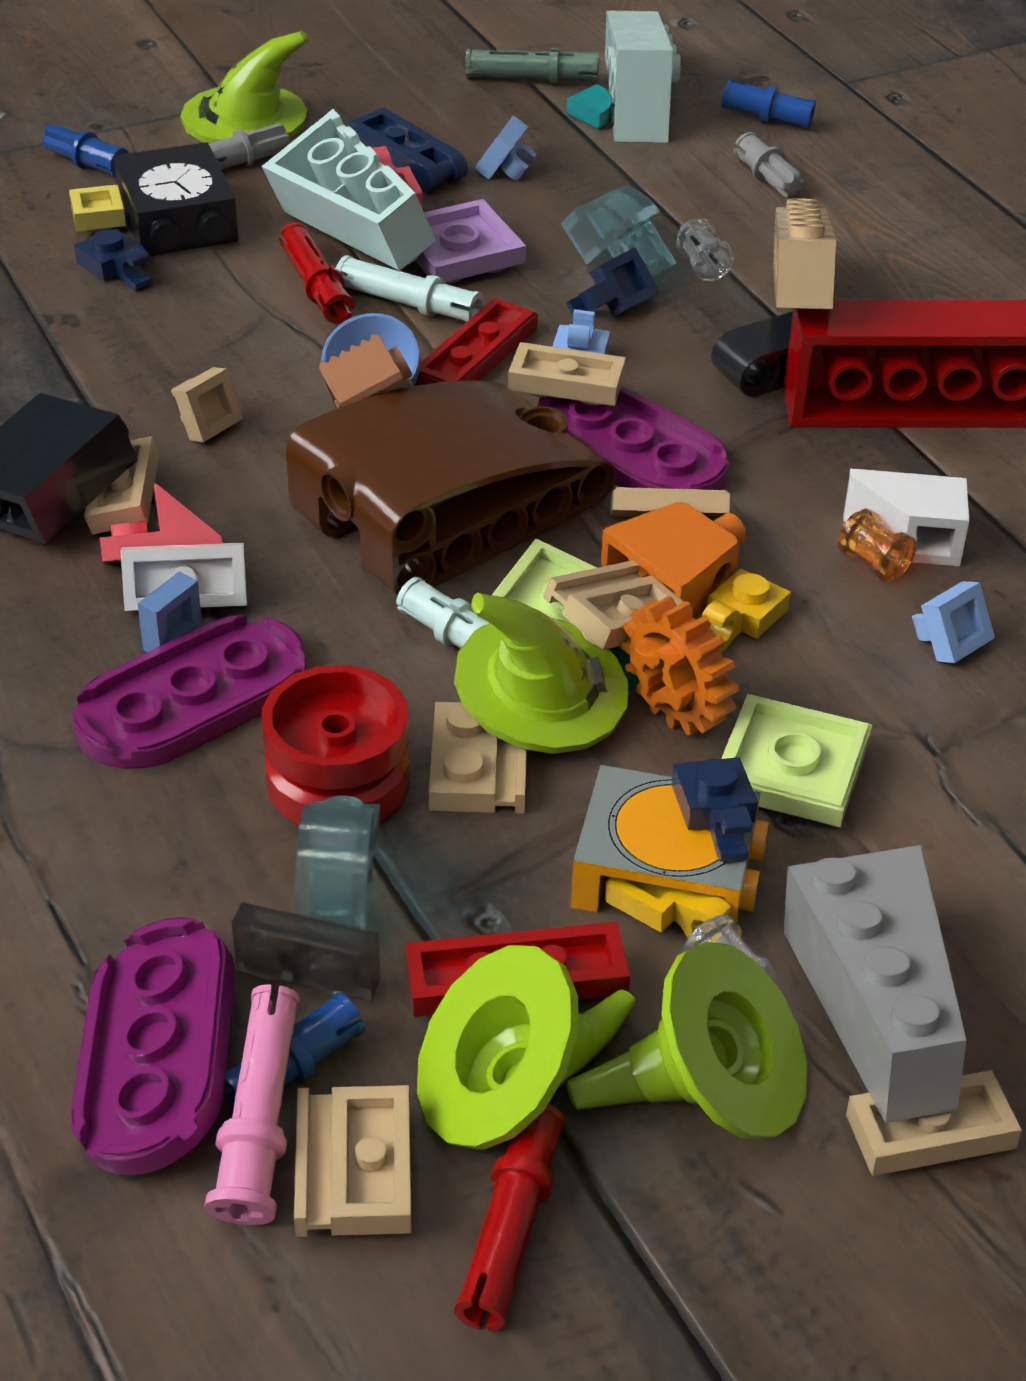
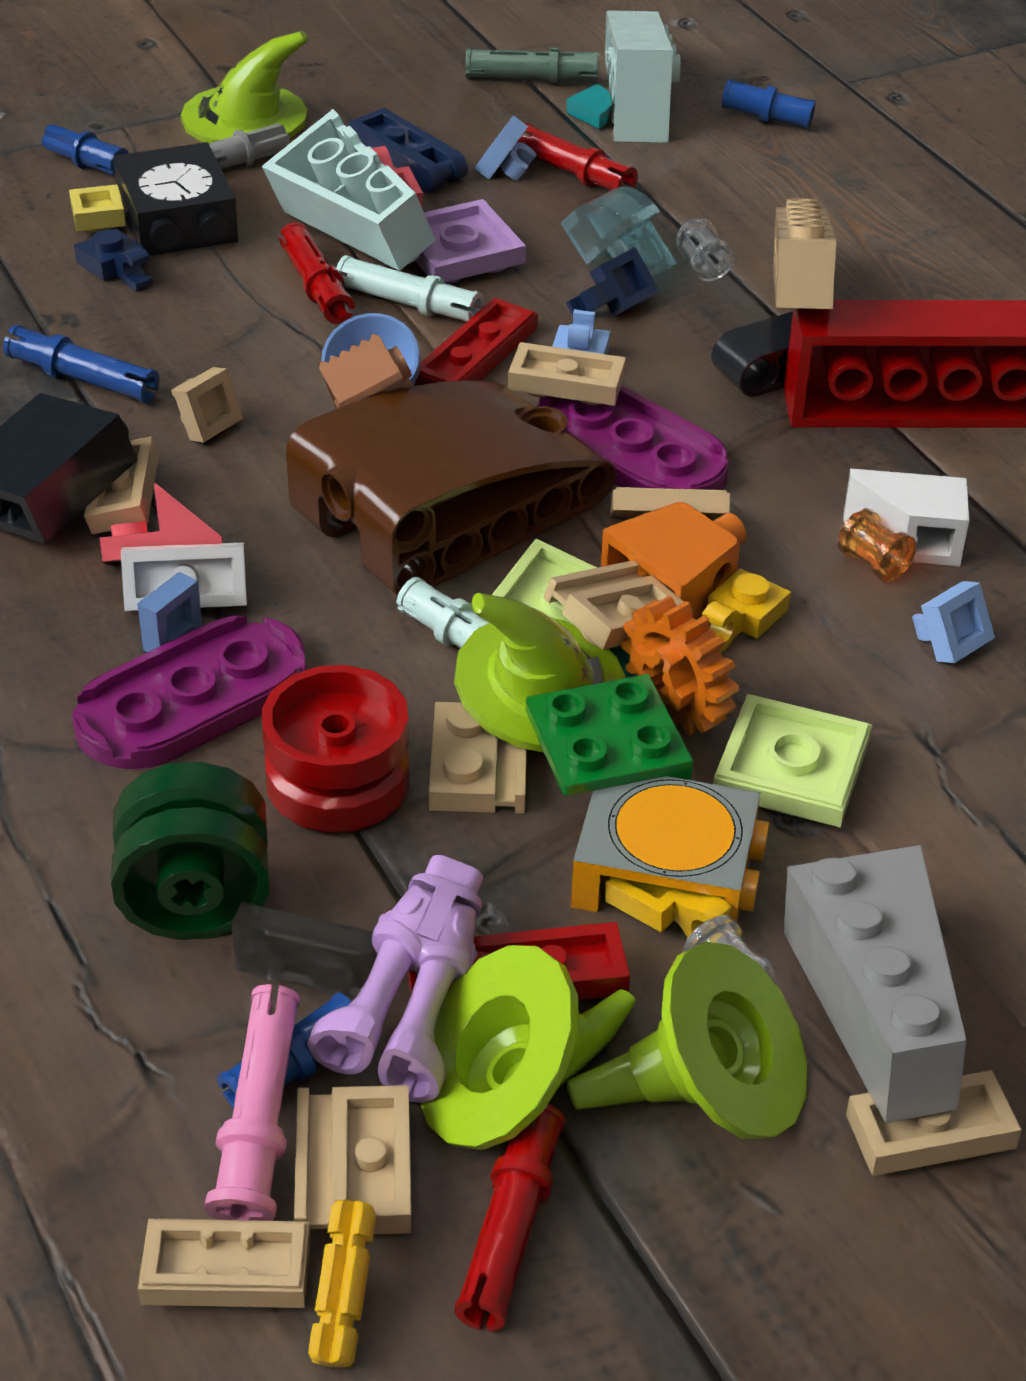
magenta tile [70,917,235,1175] -> none
clear light blue brick [295,796,380,941] -> none
dark blue plate [672,757,758,862] -> none
light grey axle [734,132,804,197] -> none
none -> blue pin [3,324,160,404]
none -> dark green wheel [111,762,270,940]
none -> tan plate [138,1219,311,1308]
none -> lavender piece [307,855,483,1103]
none -> yellow axle [308,1200,376,1368]
none -> red pin [517,123,638,197]
none -> green bracket [525,674,693,796]

